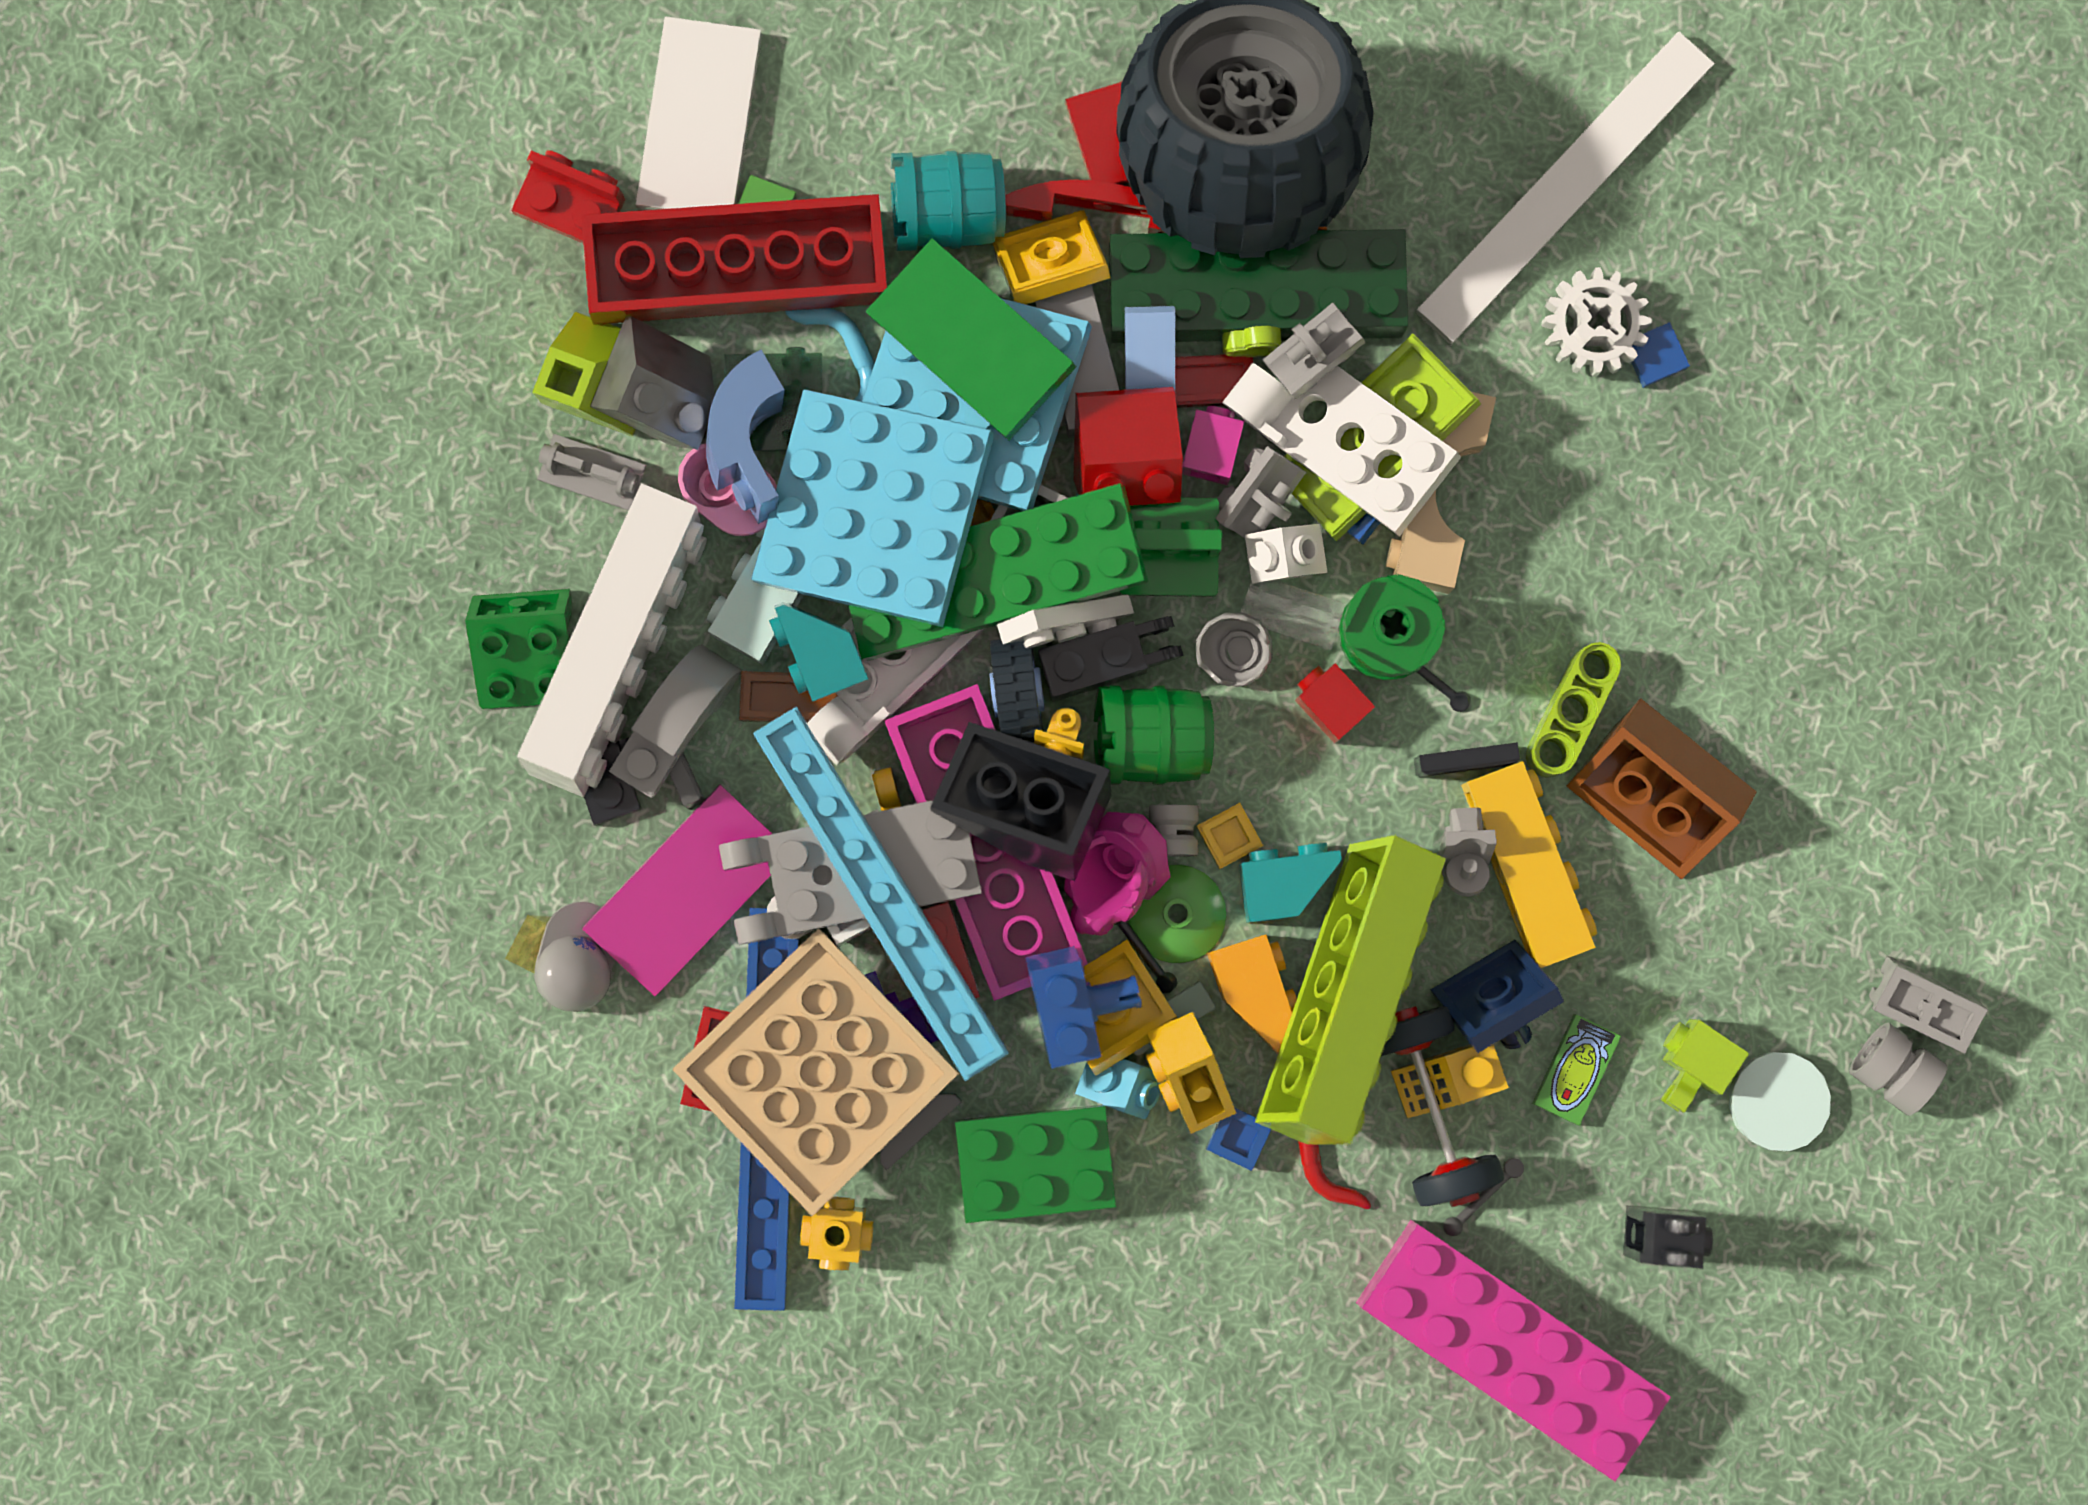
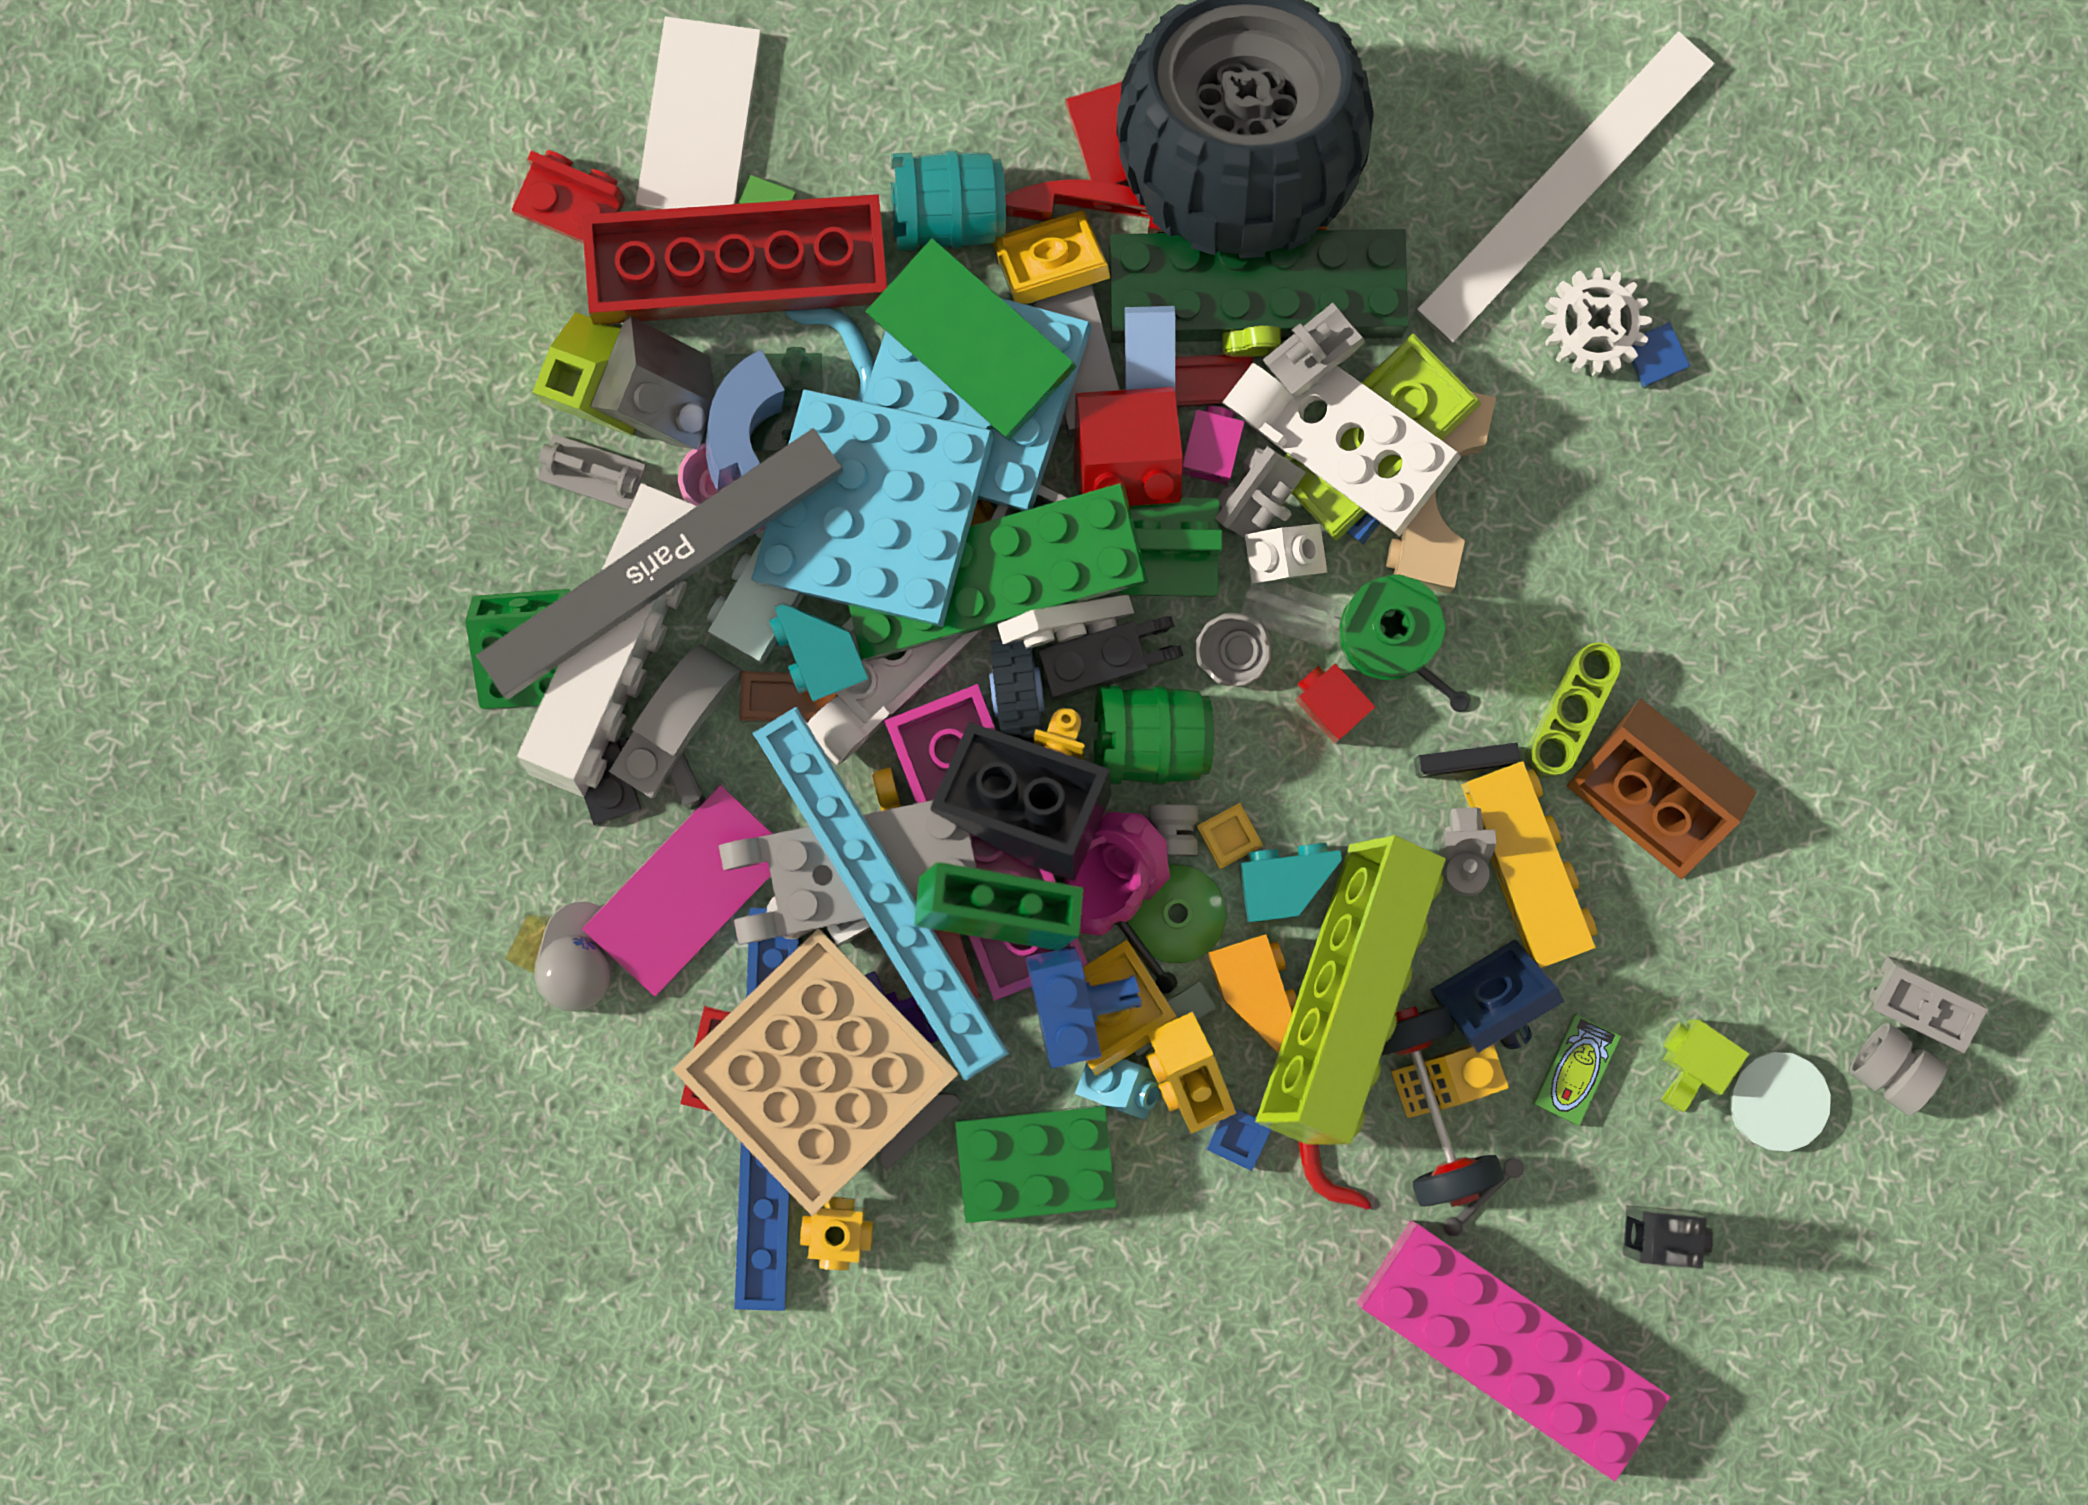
none -> dark grey tile [476,428,843,700]
none -> green brick [914,862,1083,951]

